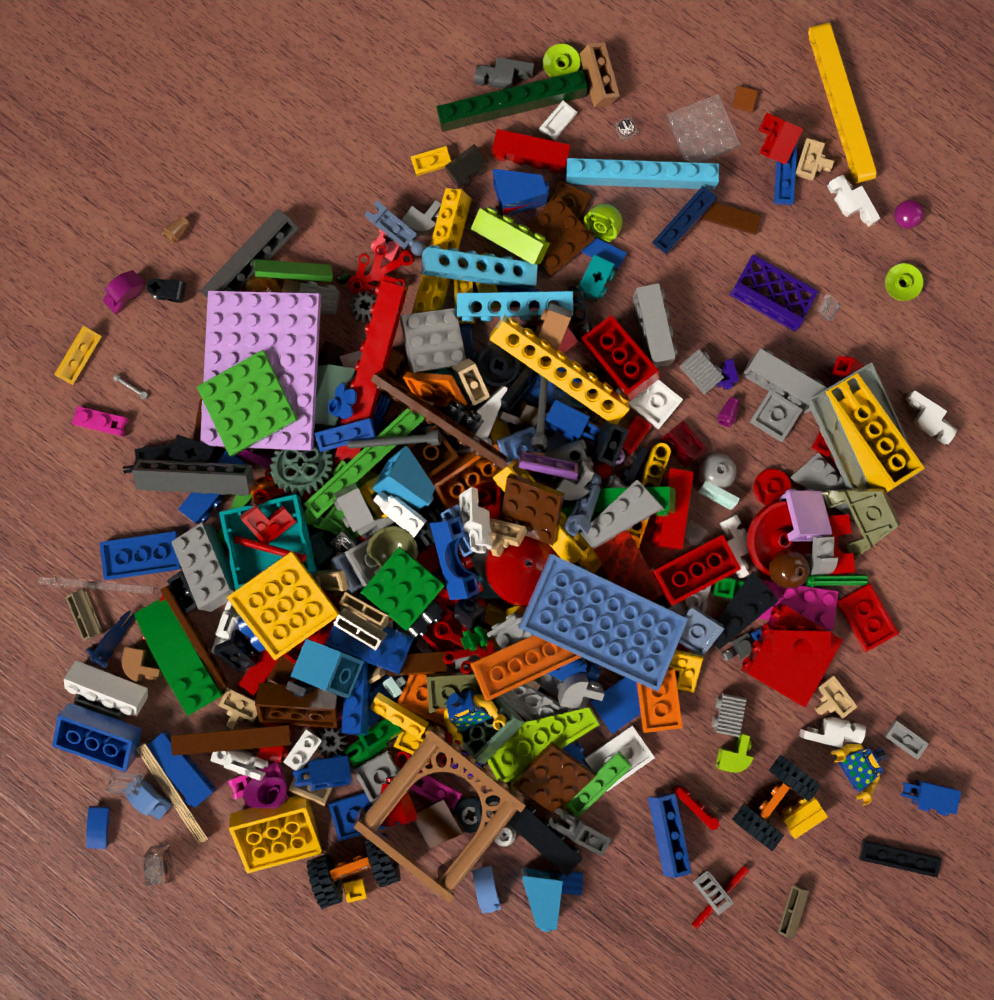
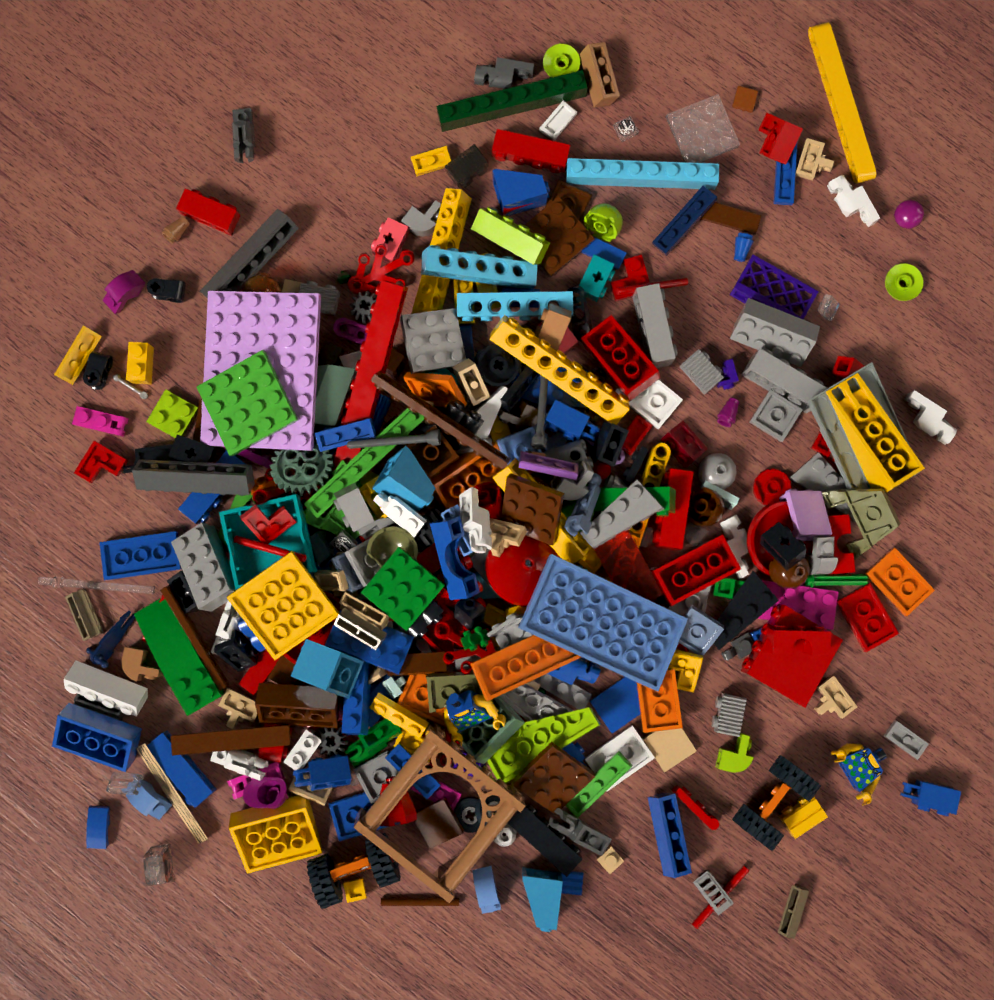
bright green tile [254,259,333,282] -> none
black plate [286,679,314,697] -> none
blue plate [328,382,357,419] -> none
sand blue plate [365,201,426,256] -> none
light grey brick [557,673,604,710] -> none
white plate [799,717,866,748] -> none
black tile [859,840,941,878] -> none
none -> red plate [74,441,128,483]
none -> black piece [83,351,113,390]
none -> yellow brick [126,342,154,385]
none -> lime plate [146,389,198,438]
none -> red brick [176,188,240,236]
none -> dark grey plate [232,108,256,163]
none -> magenta plate [333,318,367,345]
none -> reddish brown bar [381,898,459,906]
none -> blue plate [385,743,441,799]
none -> tan plate [596,845,624,874]
none -> red plate [610,254,650,302]
none -> red bar [616,278,688,295]
none -> clear plate [640,527,654,548]
none -> tan tile [642,728,697,772]
none -> reddish brown cylinder [687,487,725,527]
none -> light grey brick [730,298,820,367]
none -> blue cone [734,233,754,262]
none -> black brick [760,522,806,571]
none -> orange plate [865,547,935,616]

